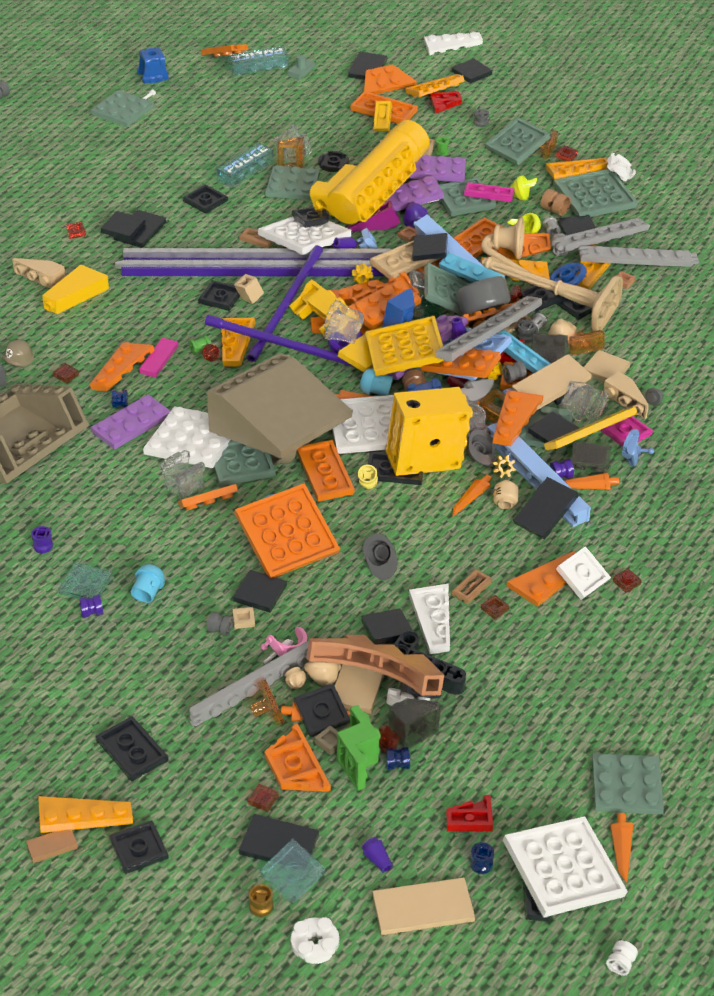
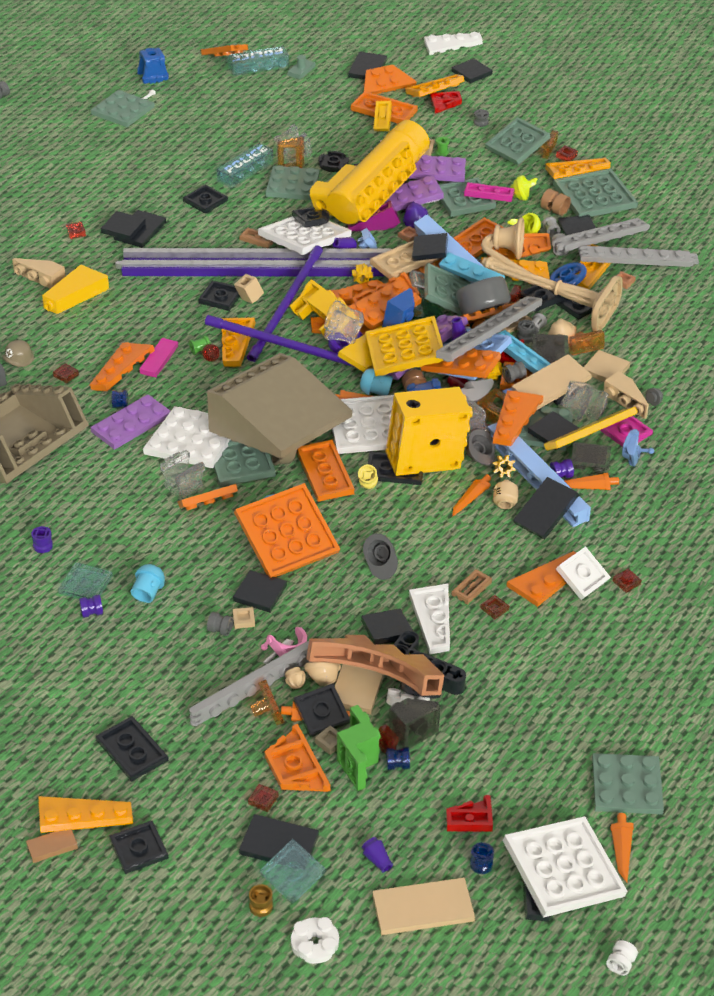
white plate [607,153,636,182] -> none

